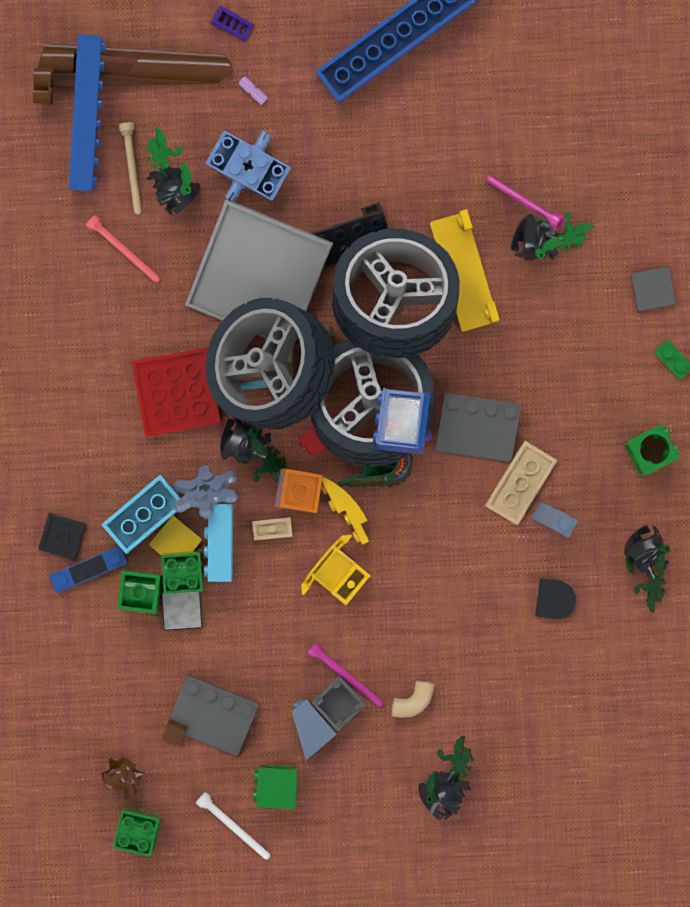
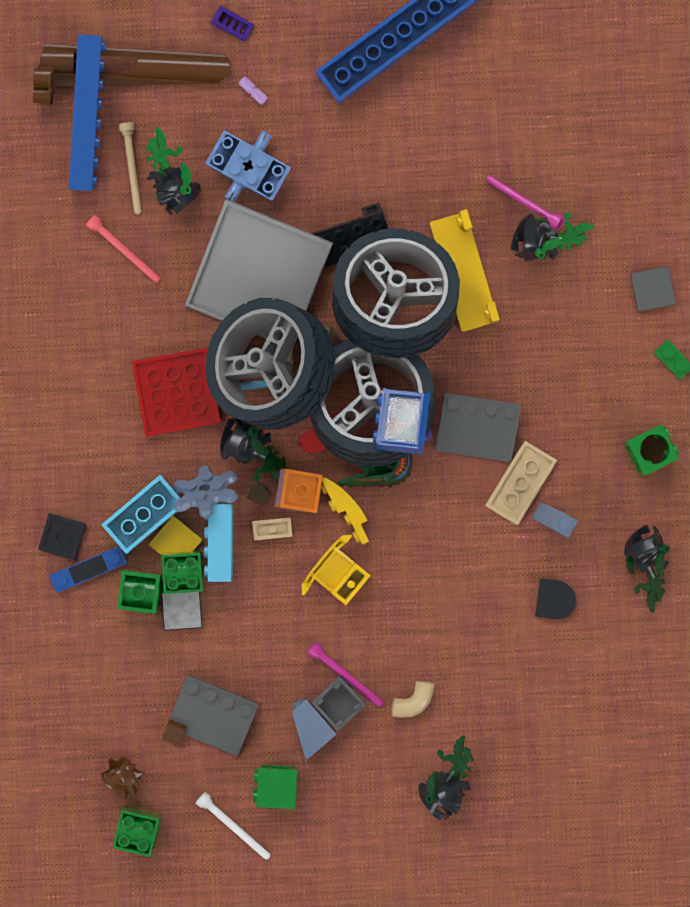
none -> dark brown plate [246,482,270,506]

